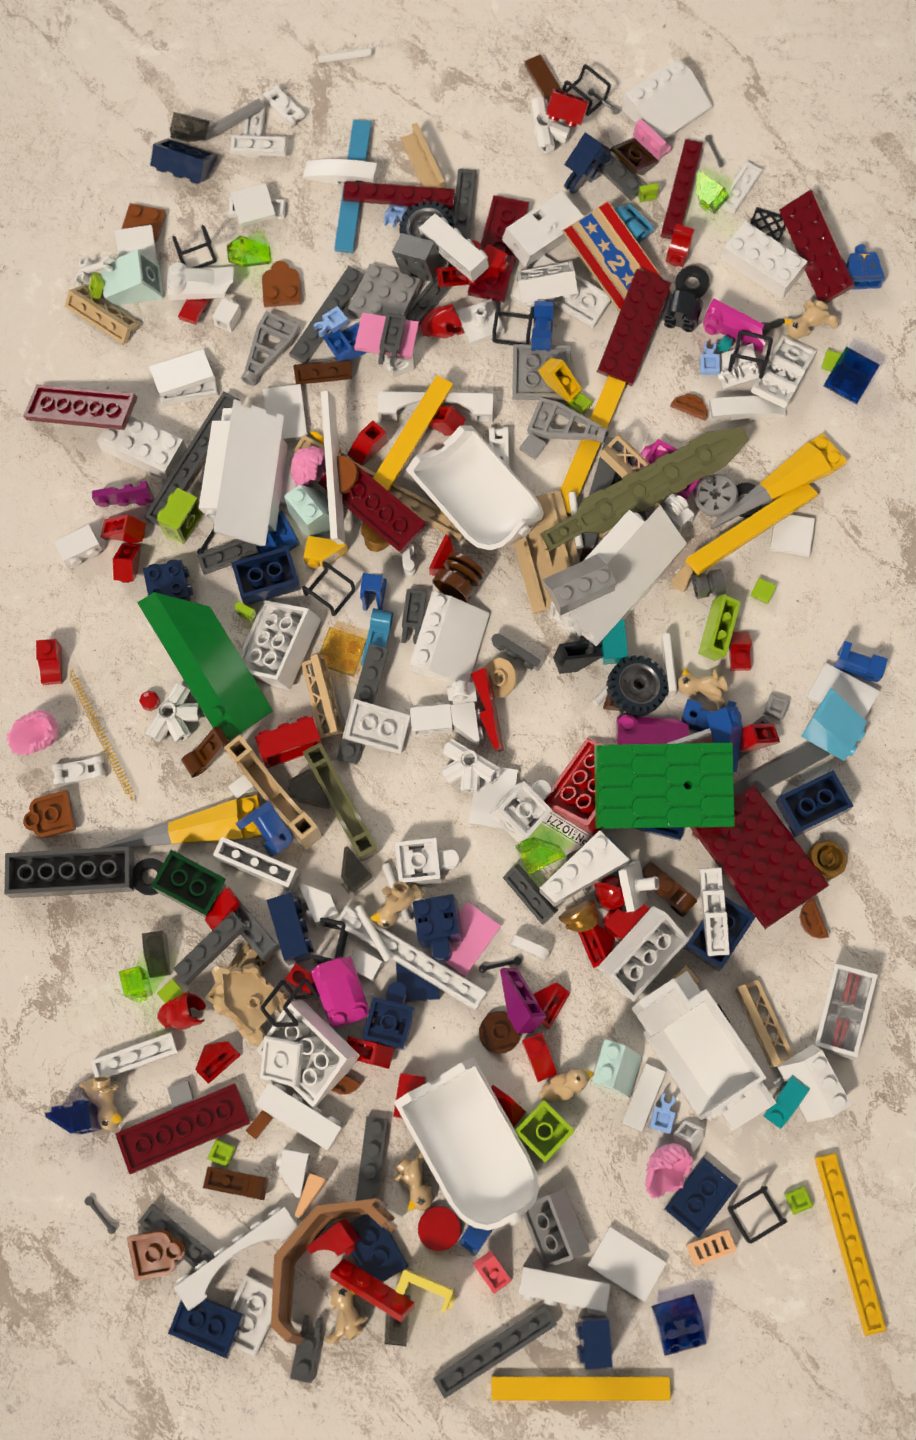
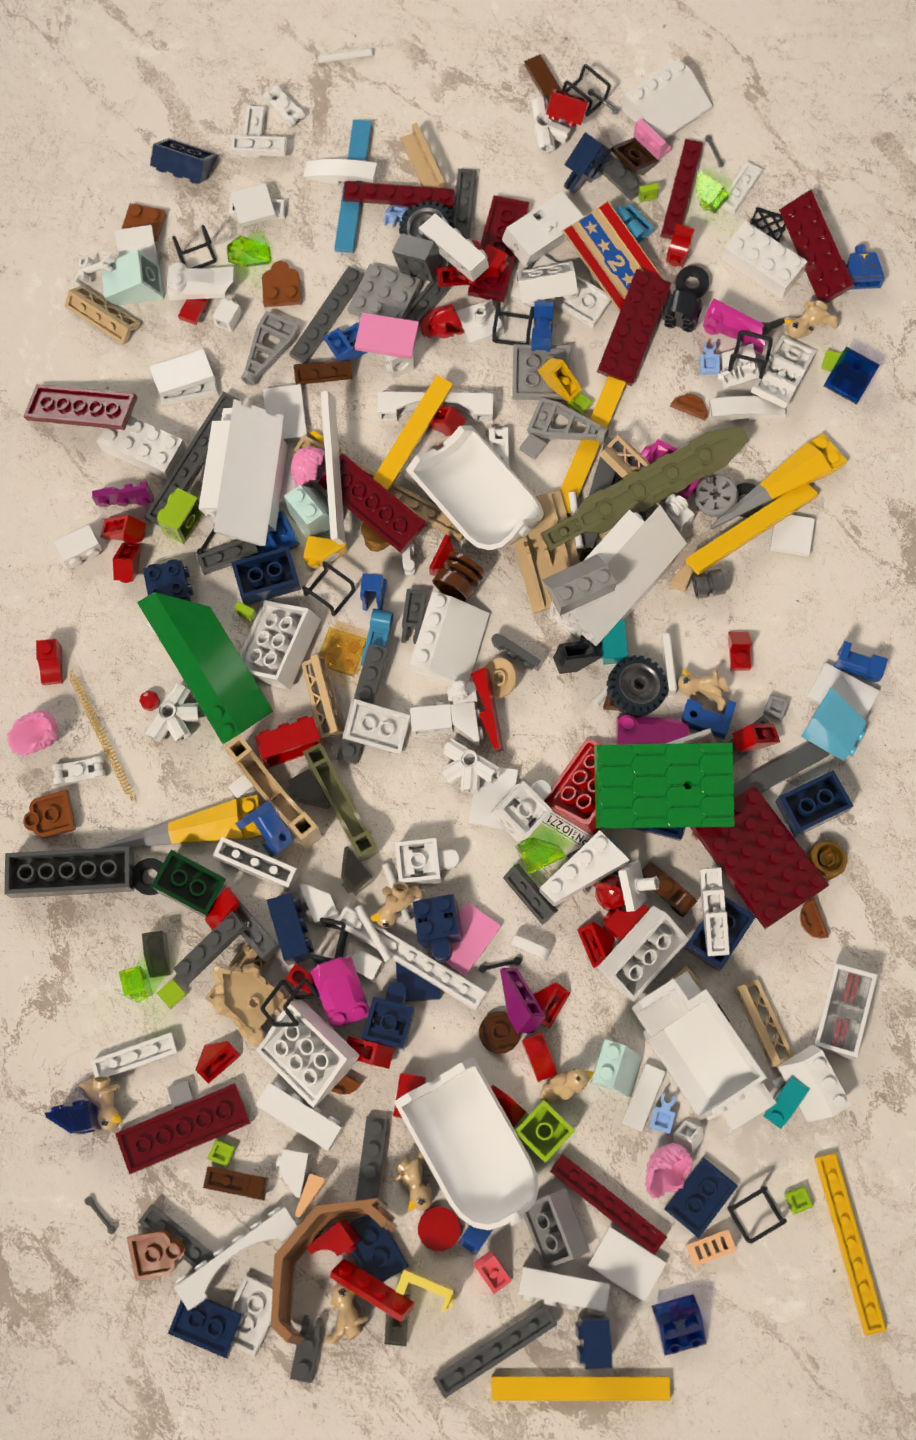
lime tile [88,272,105,299] -> none
red helmet [157,991,206,1029] -> none
clear smoke slope [170,112,210,142] -> none
reddish brown plate [181,726,230,777] -> none
light grey axle [197,99,264,142] -> none
dark orange piece [246,1110,273,1140] -> none
white tile [260,1036,304,1087] -> none
light blue plate [314,306,349,337] -> none
dark orange tile [337,456,359,495] -> none
red slope [347,420,388,466] -> none
dark grey hinge [378,313,406,367] -> none
pearl gold hat [558,899,599,932] -> none
lime brick [698,594,741,661] -> none
blue slope [706,707,743,773] -> none
teal plate [716,335,734,352] -> none
lime tile [750,578,777,605] -> none
none -> dark red plate [549,1154,667,1255]

